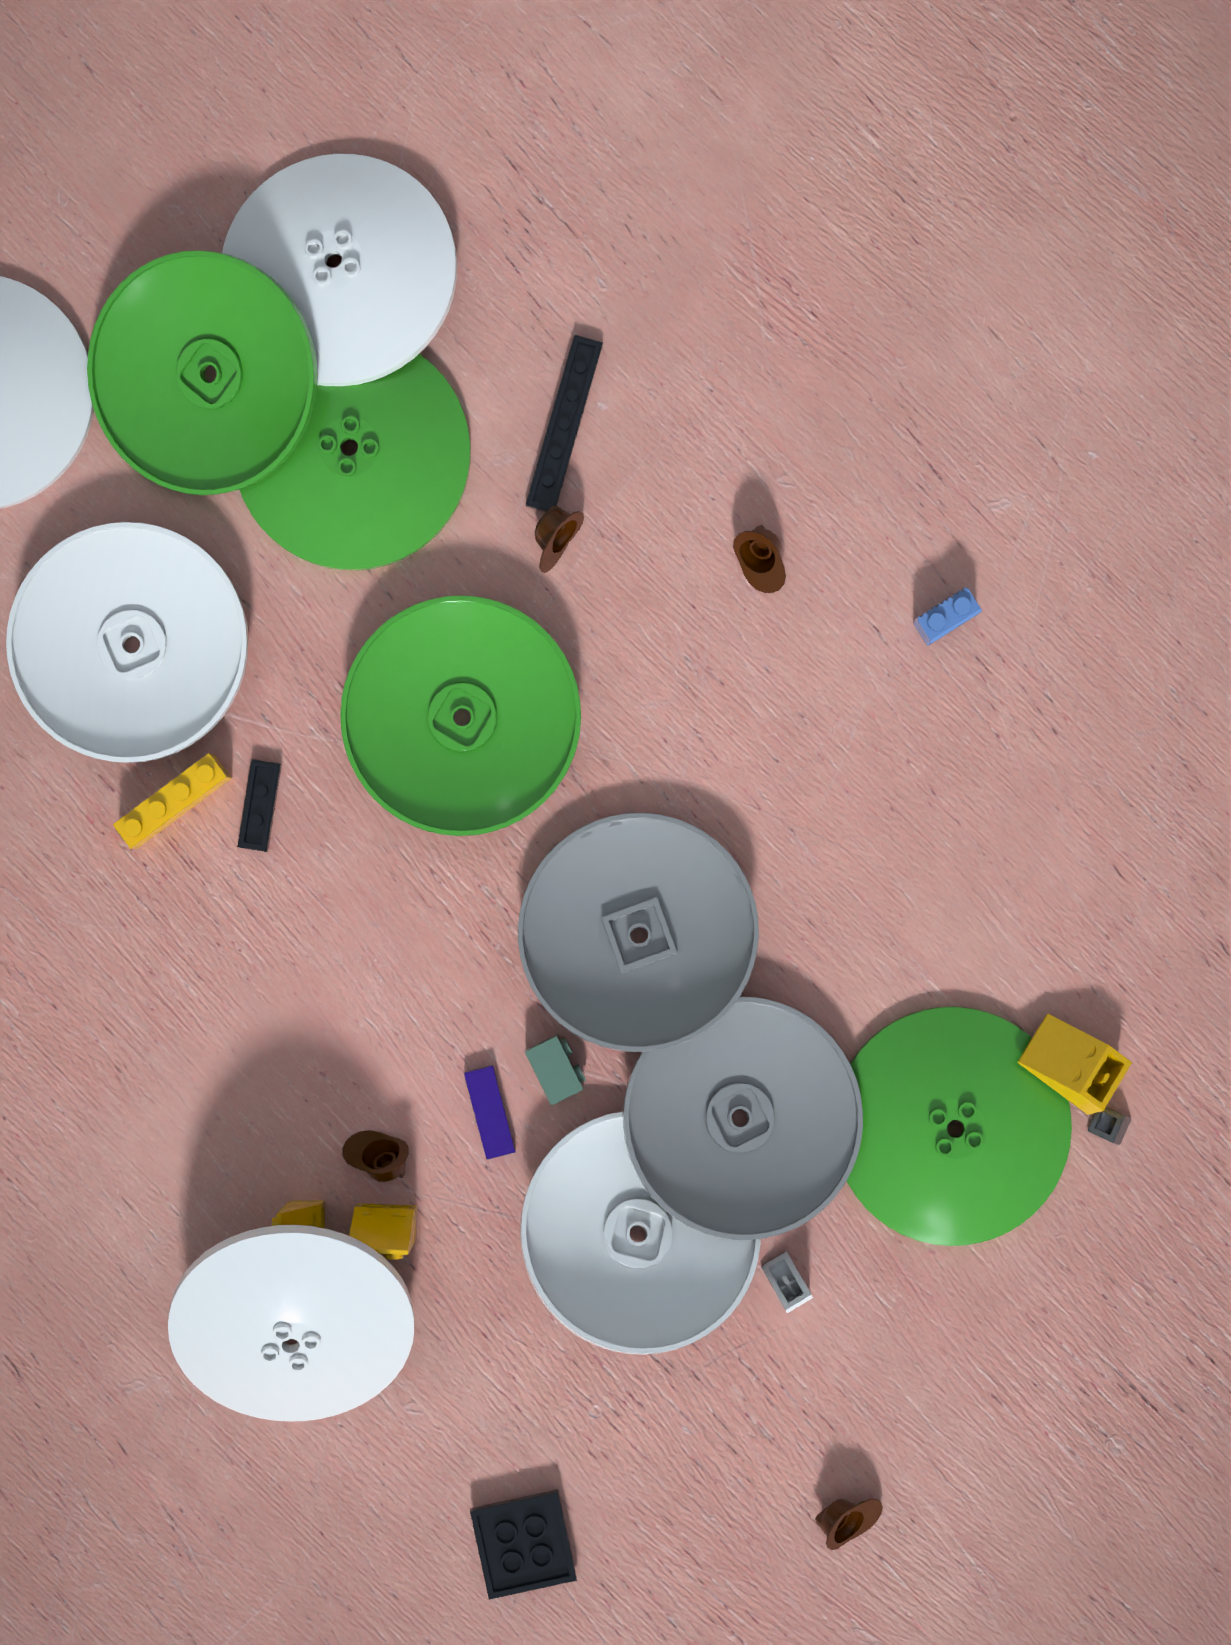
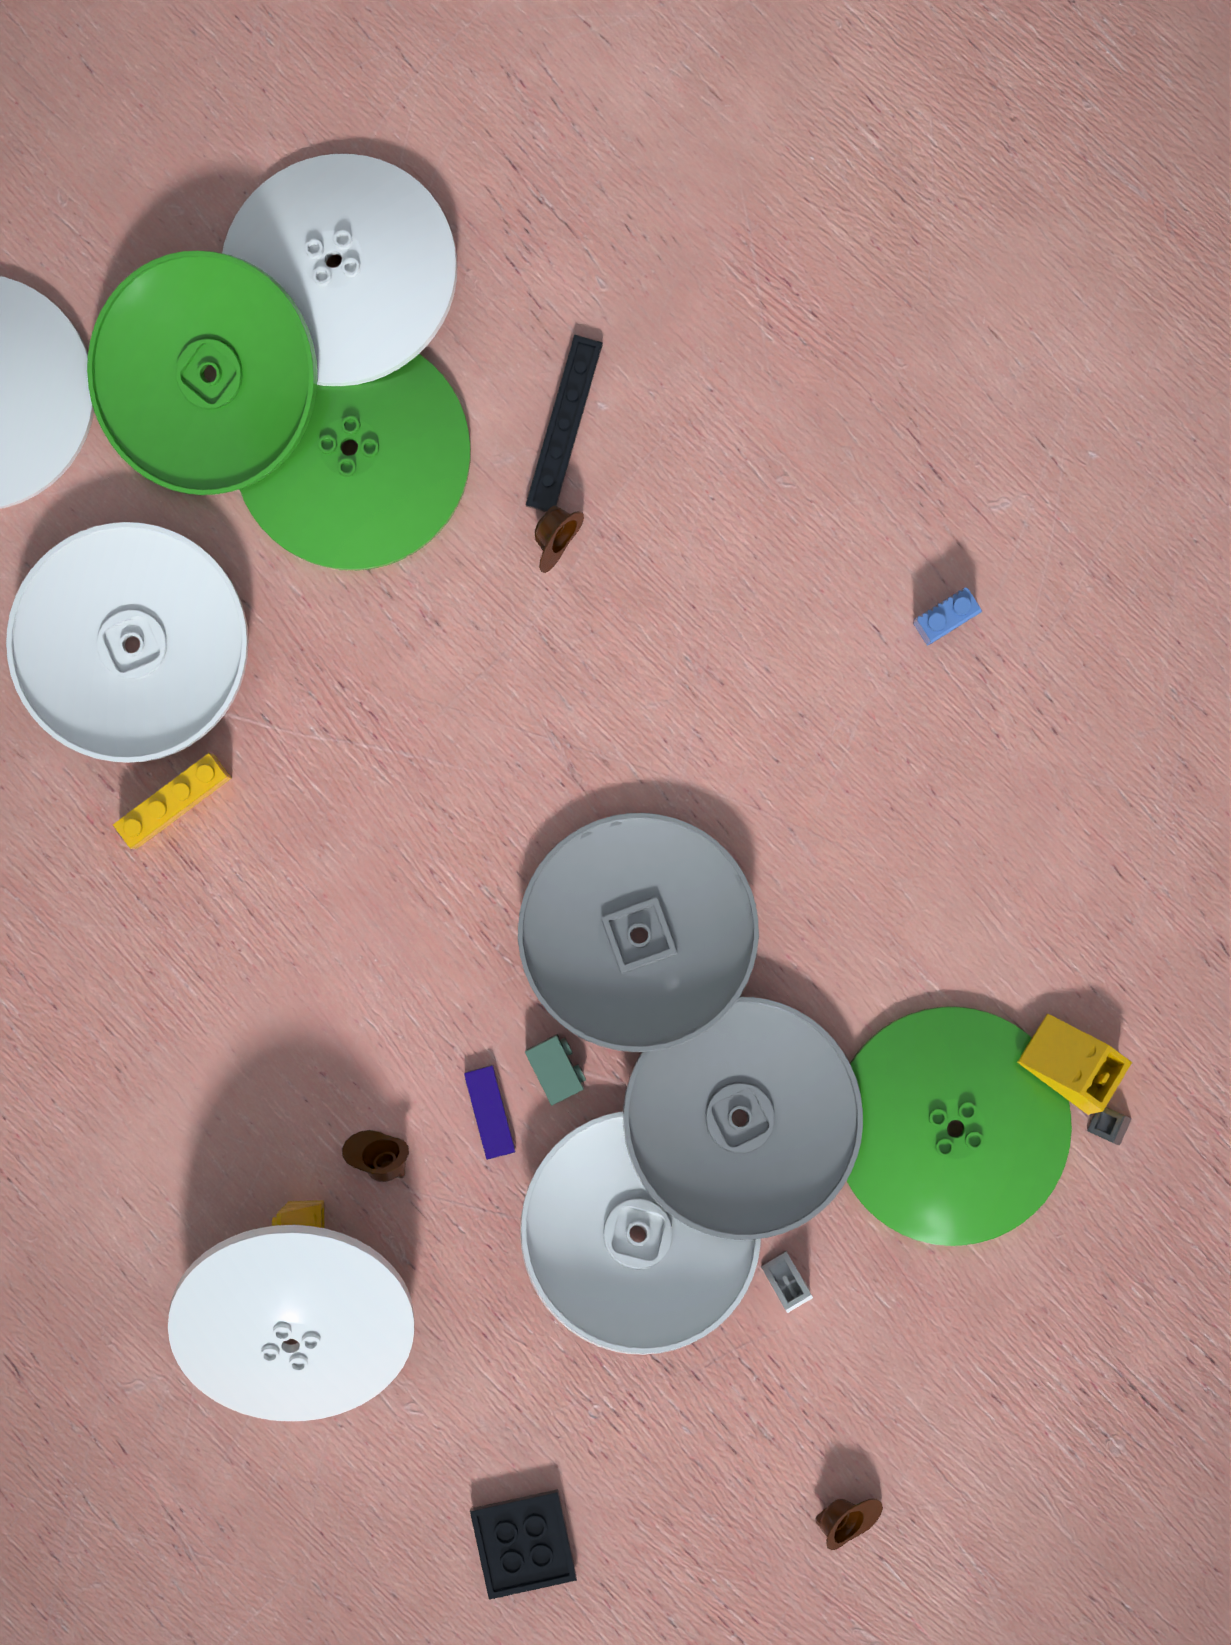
black tile [237,759,282,852] -> none
bright green dish [340,596,581,836] -> none
yellow slope [349,1203,417,1260] -> none
reddish brown piece [733,525,786,593] -> none

